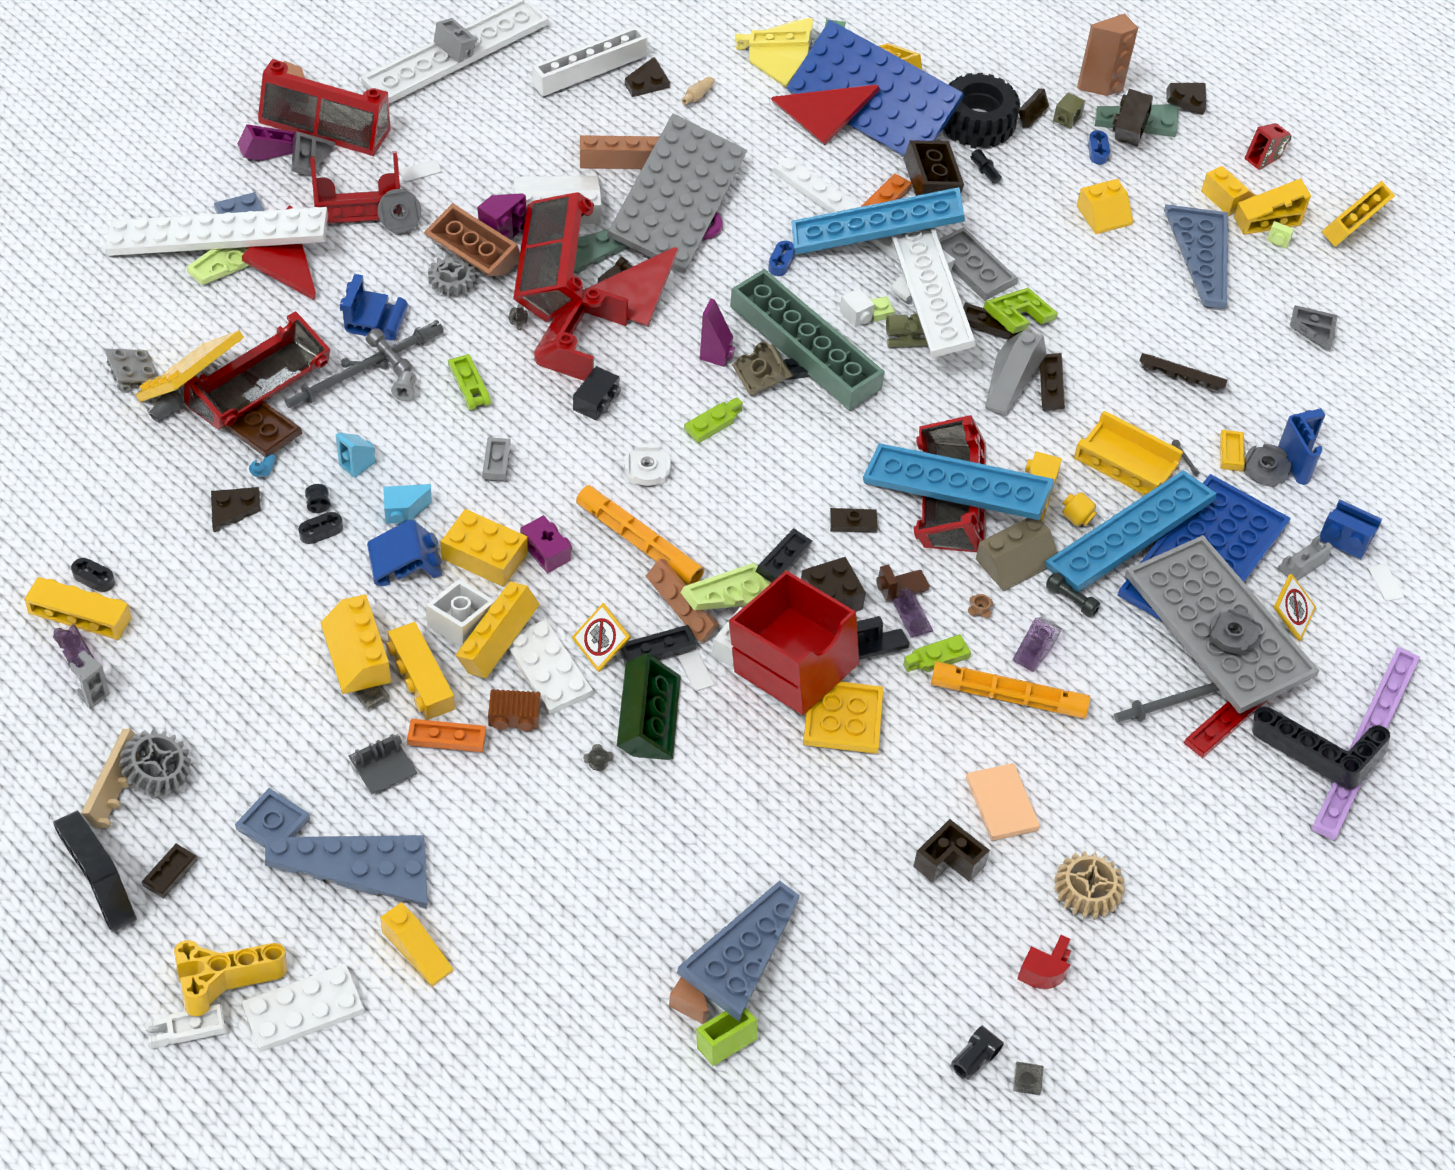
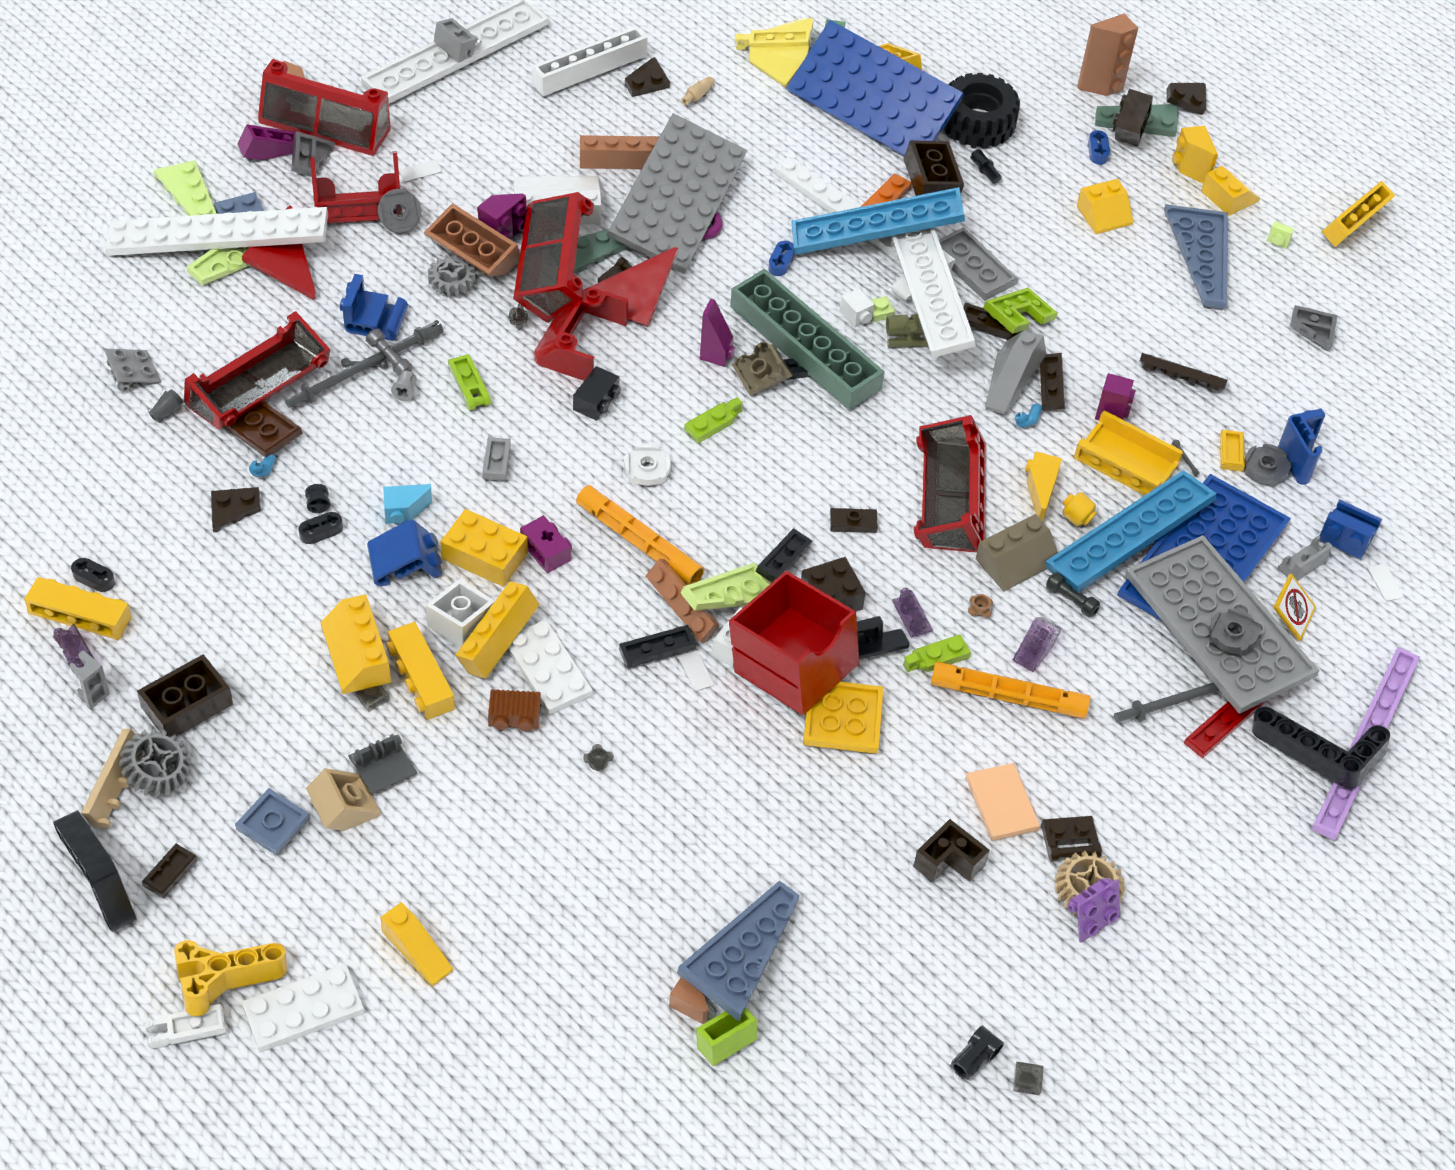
yellow plate [135,330,245,402] -> none
sand blue wing [265,835,428,909] -> none
medium azure slope [336,433,376,478] -> none
orange plate [407,719,486,752] -> none
piece [571,603,631,672] -> none
dark green slope [616,653,681,760] -> none
red tile [771,84,880,145] -> none
dark azure plate [863,443,1055,520] -> none
reddish brown bracket [876,564,930,602] -> none
red brick [1017,935,1072,989] -> none
dark brown plate [1019,88,1049,128] -> none
olive brick [1053,93,1086,129] -> none
yellow wedge [1234,178,1311,235] -> none
red torso [1244,123,1292,170] -> none
none -> dark brown brick [137,654,233,737]
none -> yellowish green wing [154,160,216,216]
none -> tan slope [306,768,381,831]
none -> dark azure arm [1015,404,1042,428]
none -> dark brown plate [1041,816,1102,861]
none -> medium lavender hinge [1067,878,1120,942]
none -> magenta brick [1095,373,1136,420]
none -> yellow slope [1172,126,1218,184]

